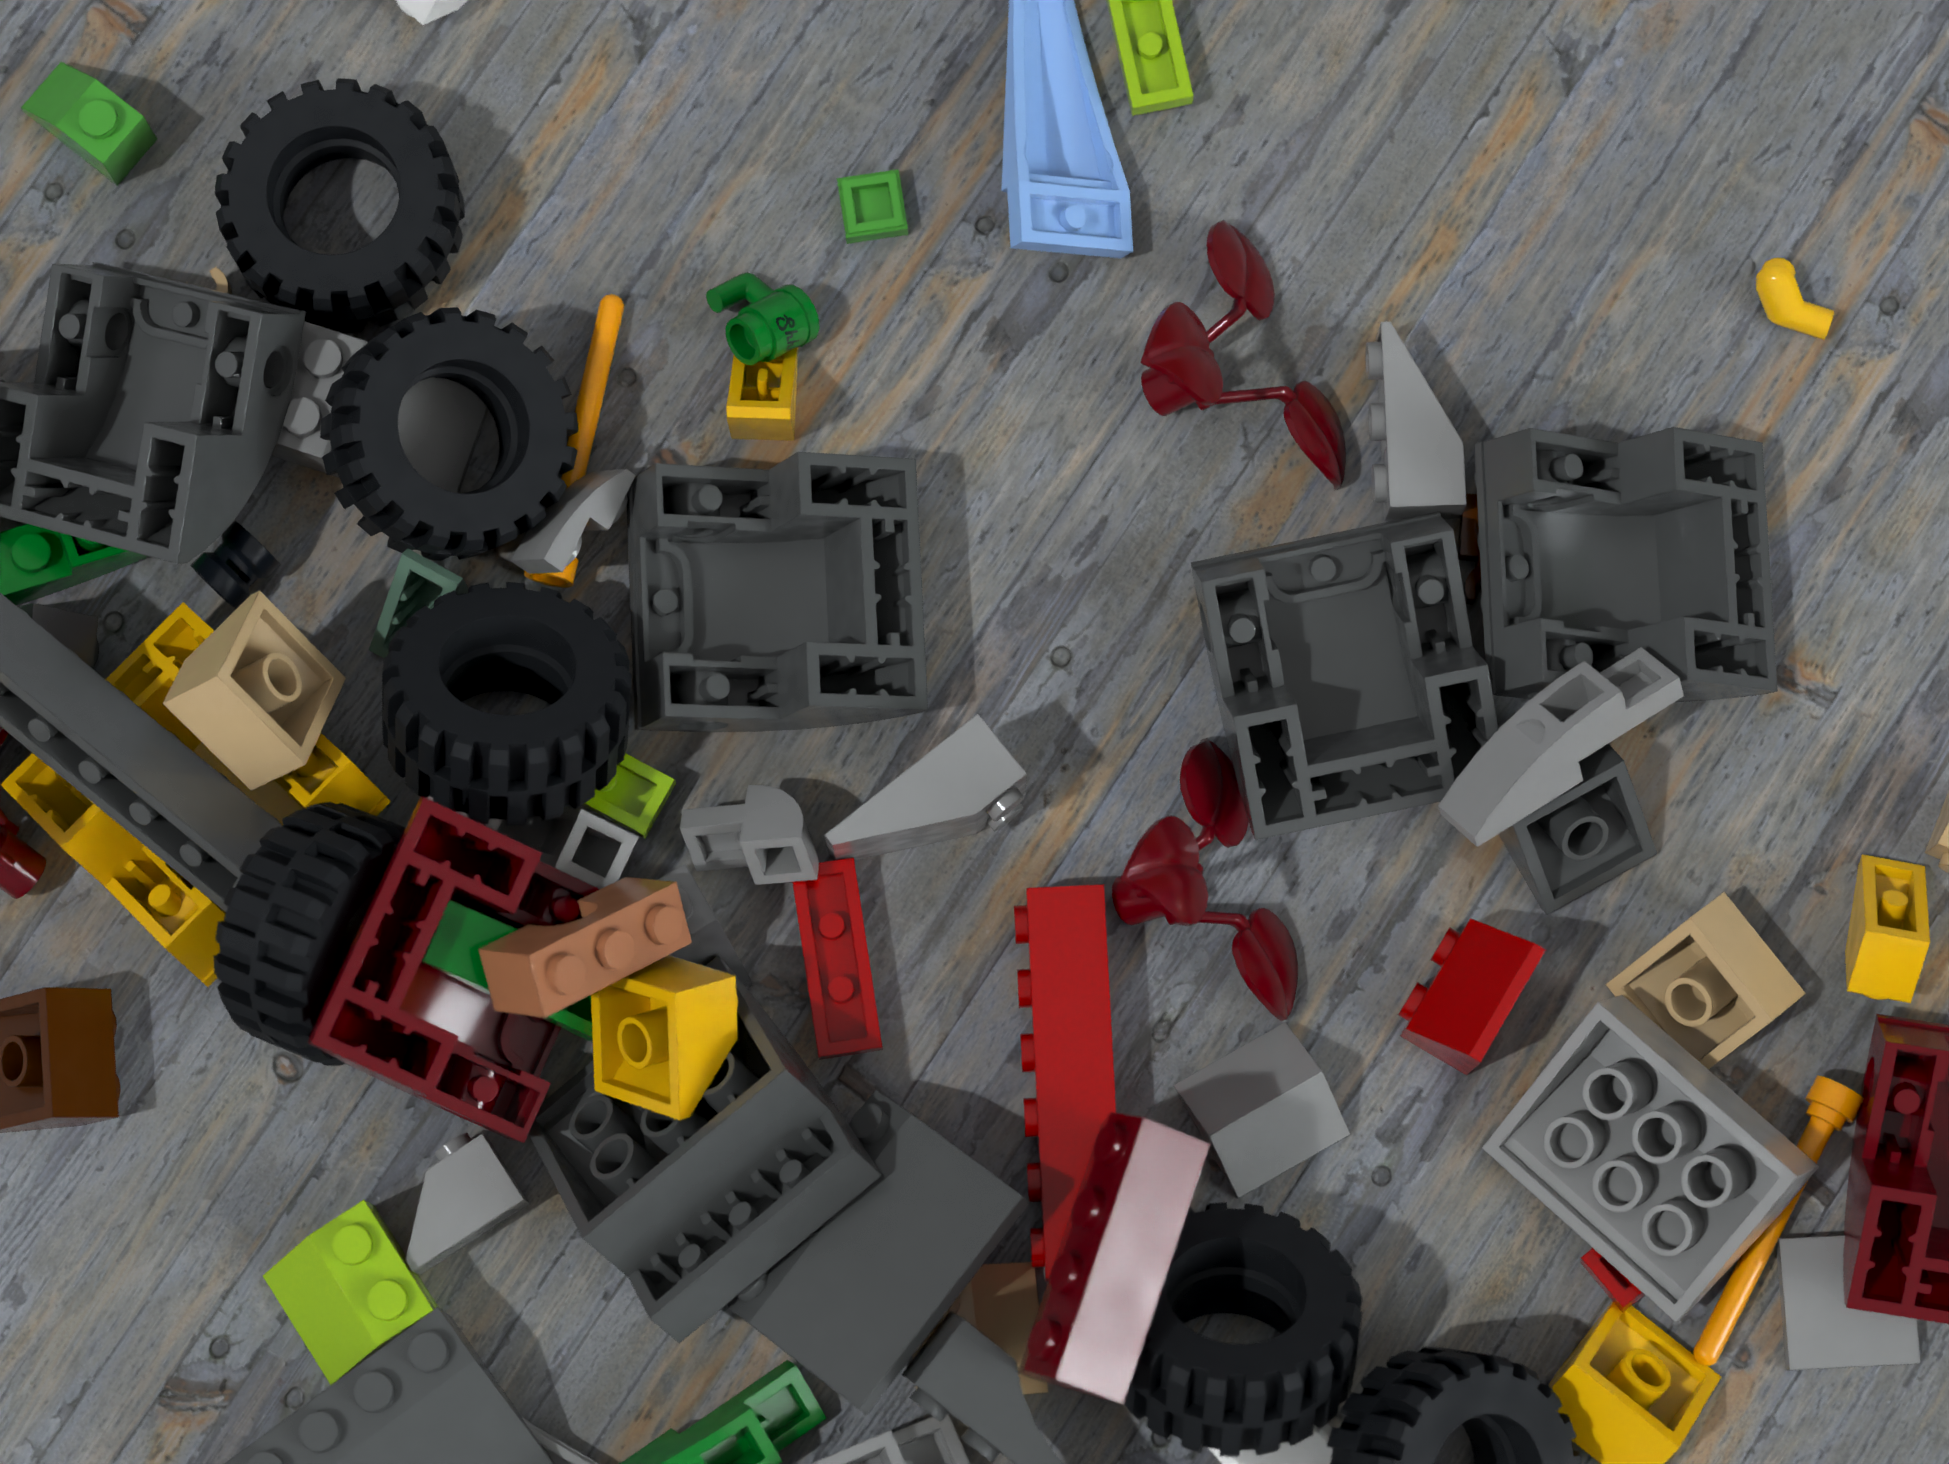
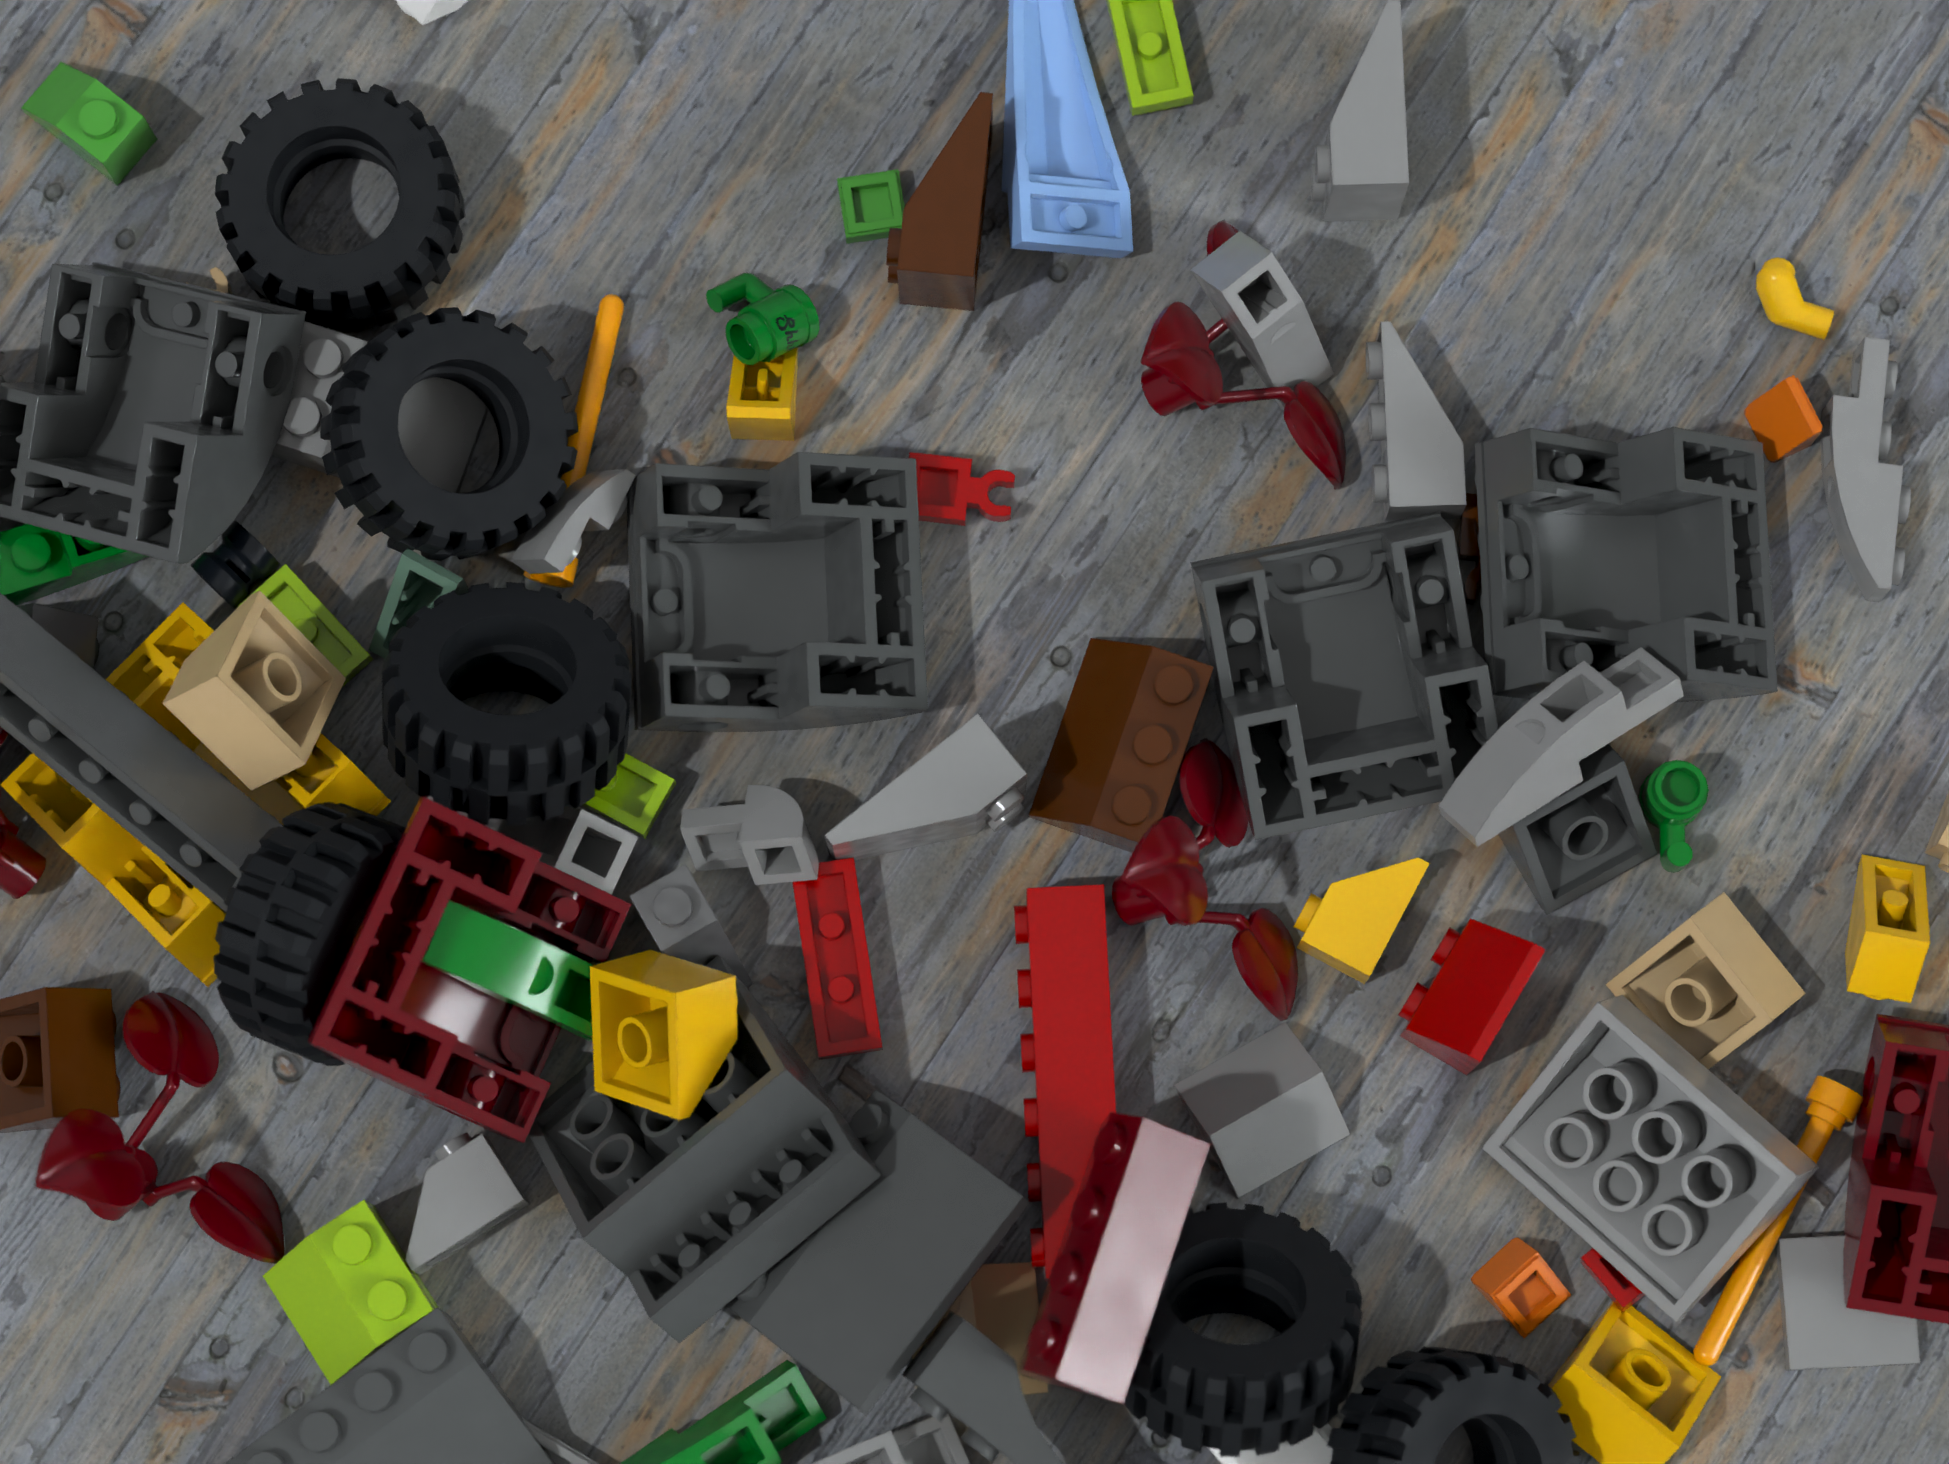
nougat arch [478,877,692,1018] -> none
none -> dark red plant [35,991,285,1264]
none -> lime plate [238,564,373,687]
none -> reddish brown slope [886,92,993,311]
none -> red plate [909,452,1015,526]
none -> reddish brown slope [1028,638,1214,853]
none -> light grey slope [1191,231,1334,411]
none -> yellow slope [1293,857,1430,984]
none -> light grey slope [1310,0,1409,222]
none -> orange slope [1471,1238,1571,1338]
none -> green piece [1638,760,1709,873]
none -> orange slope [1744,375,1823,462]
none -> light grey slope [1820,337,1911,602]

